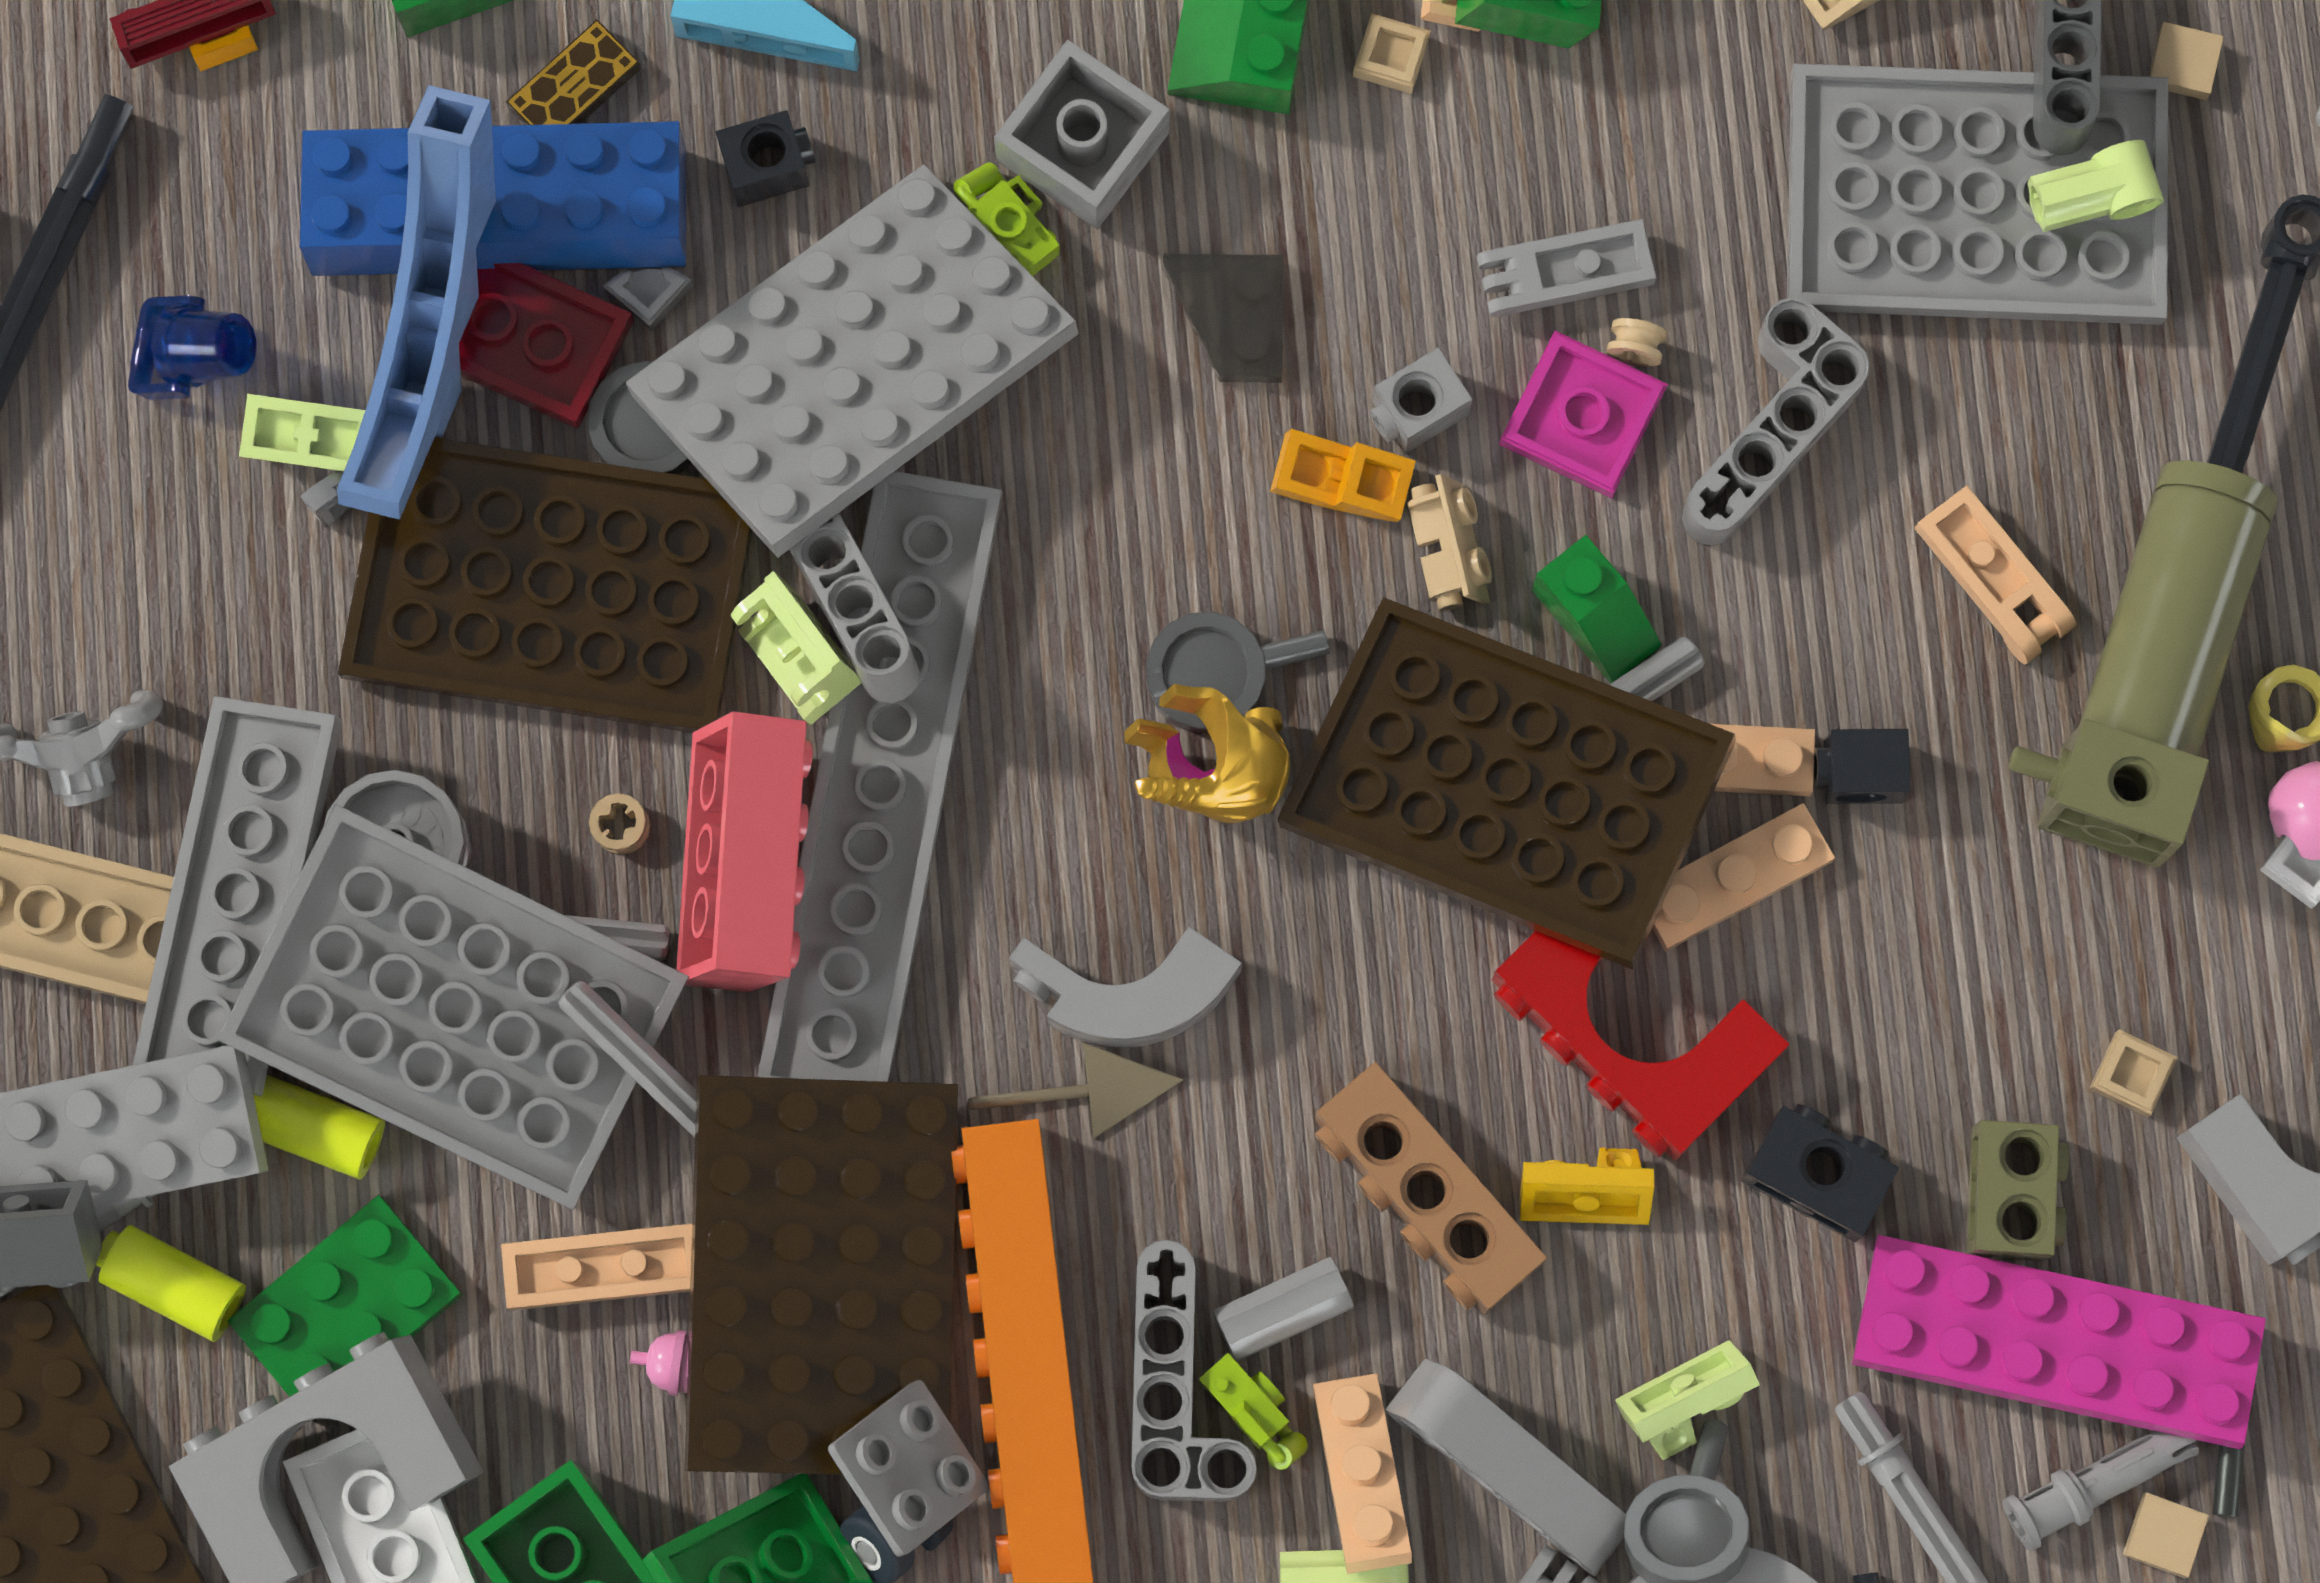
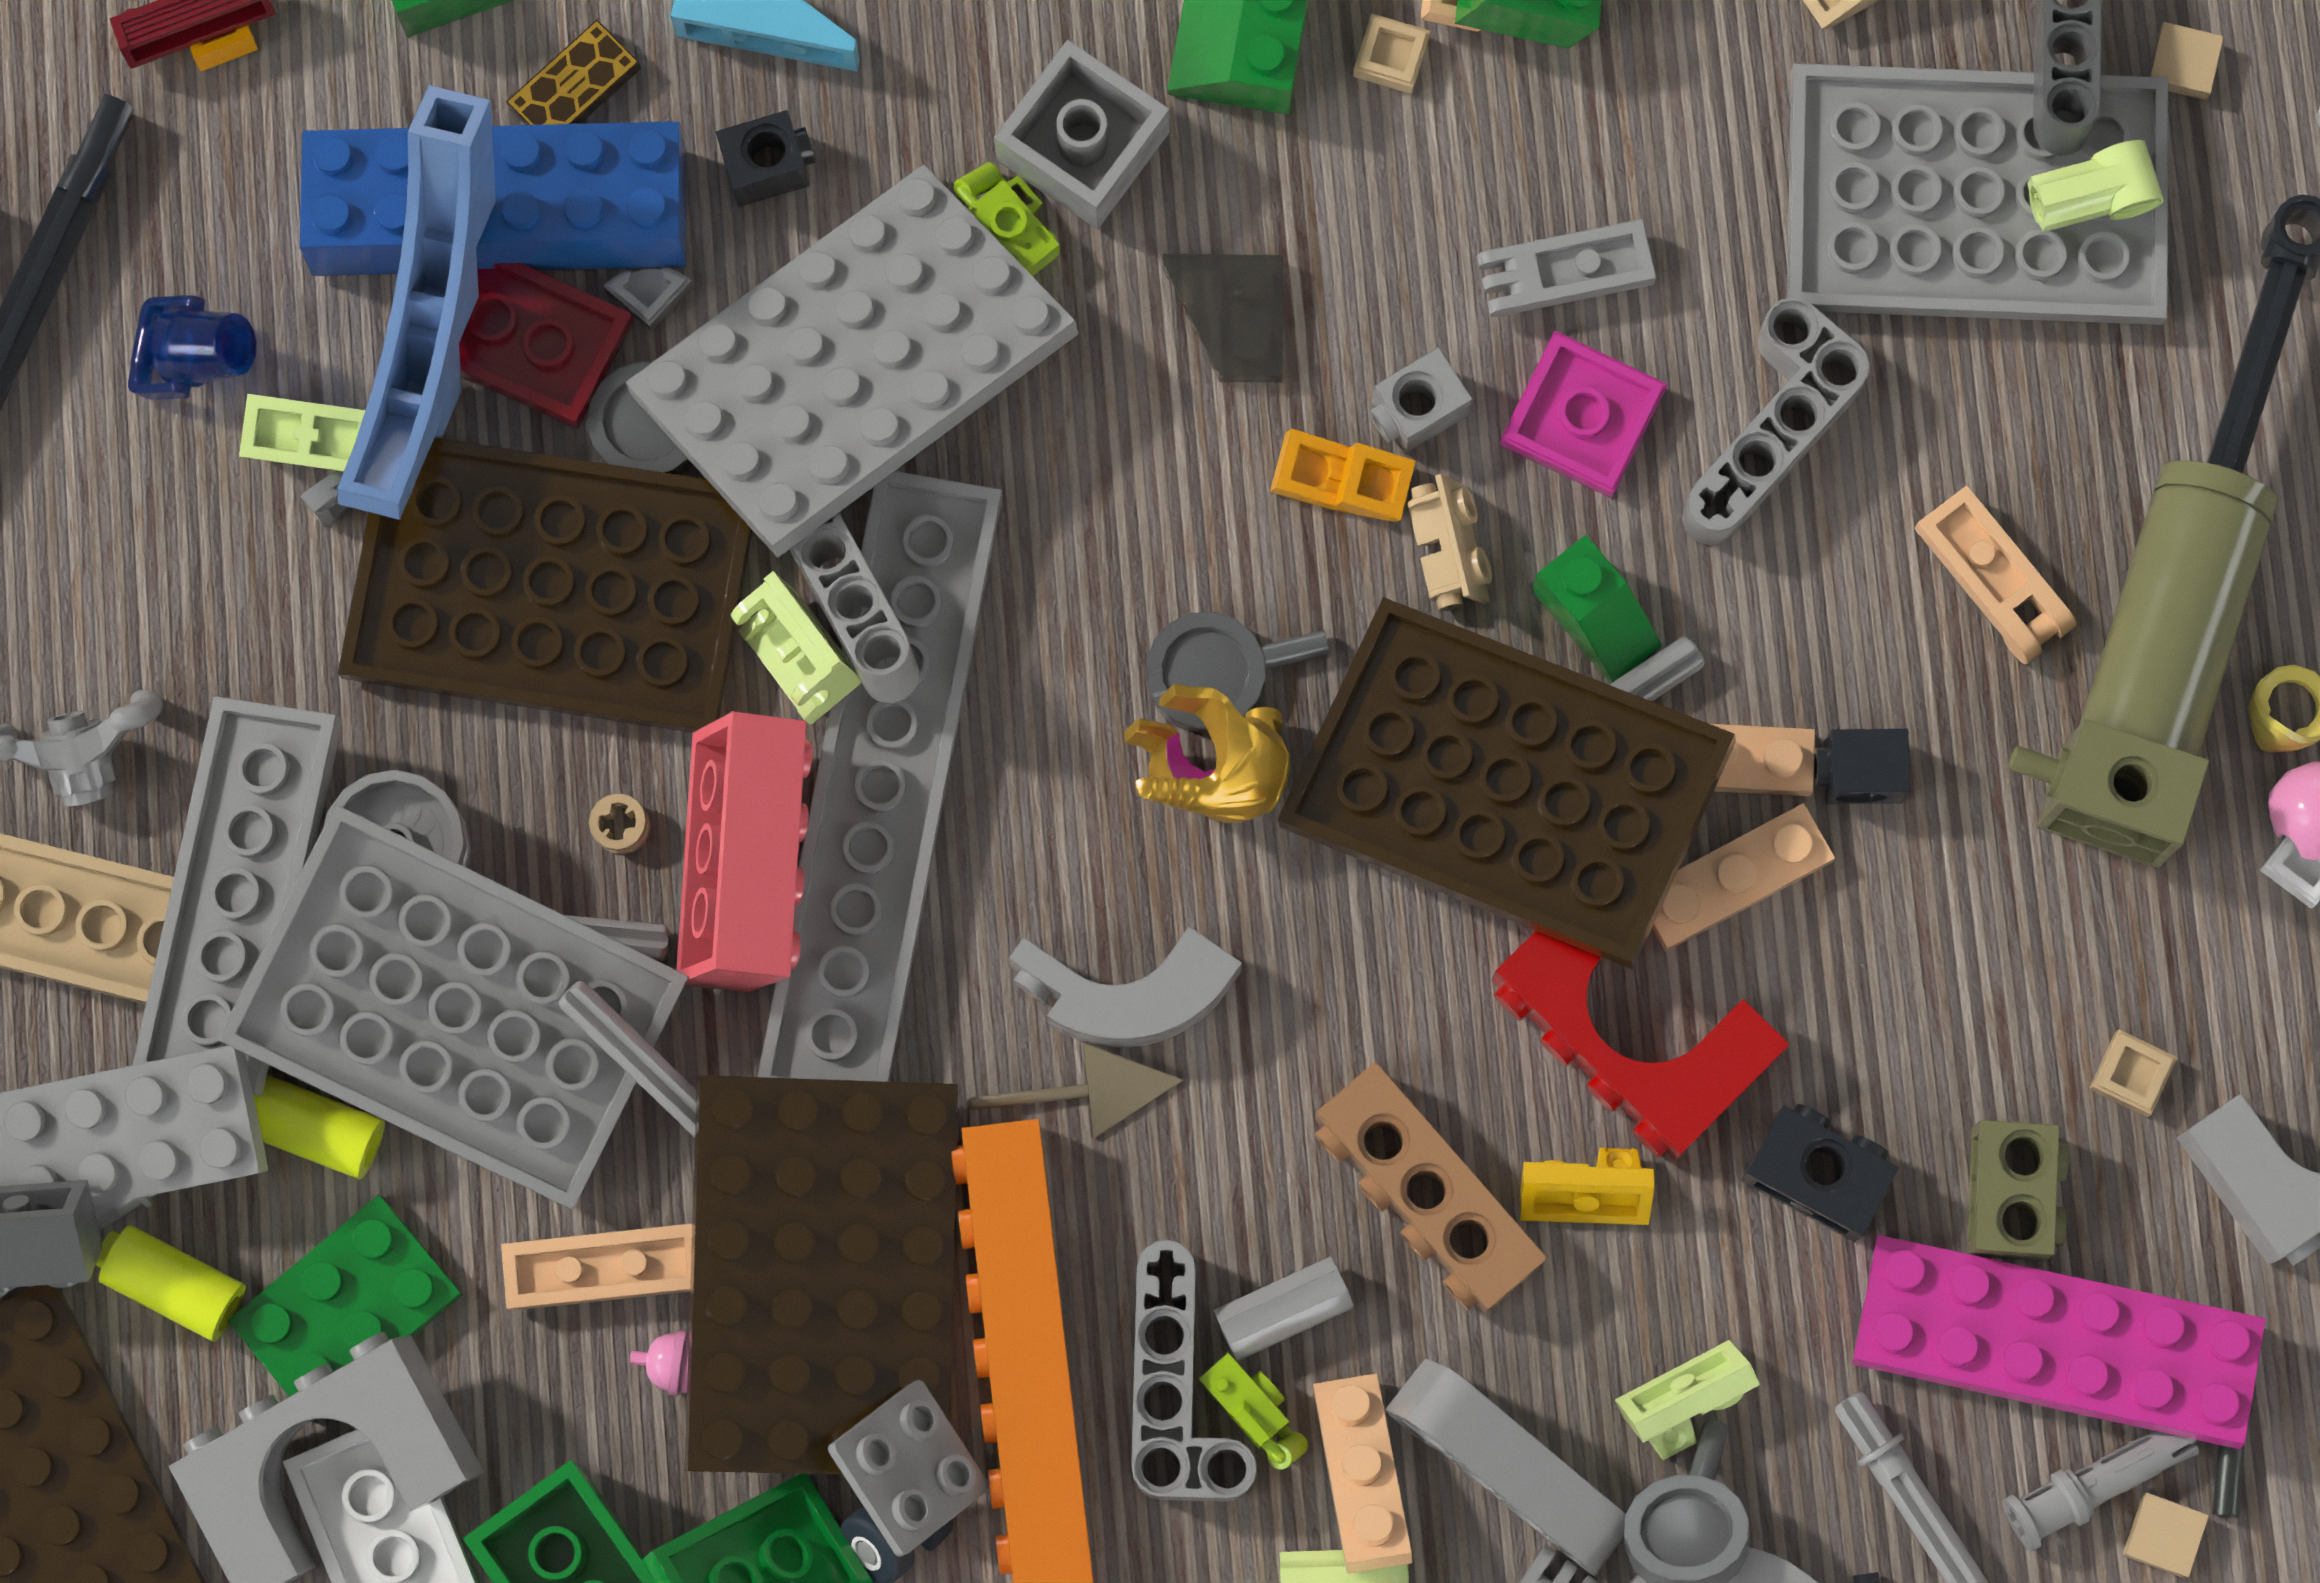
tan bush [1606,318,1667,367] -> none

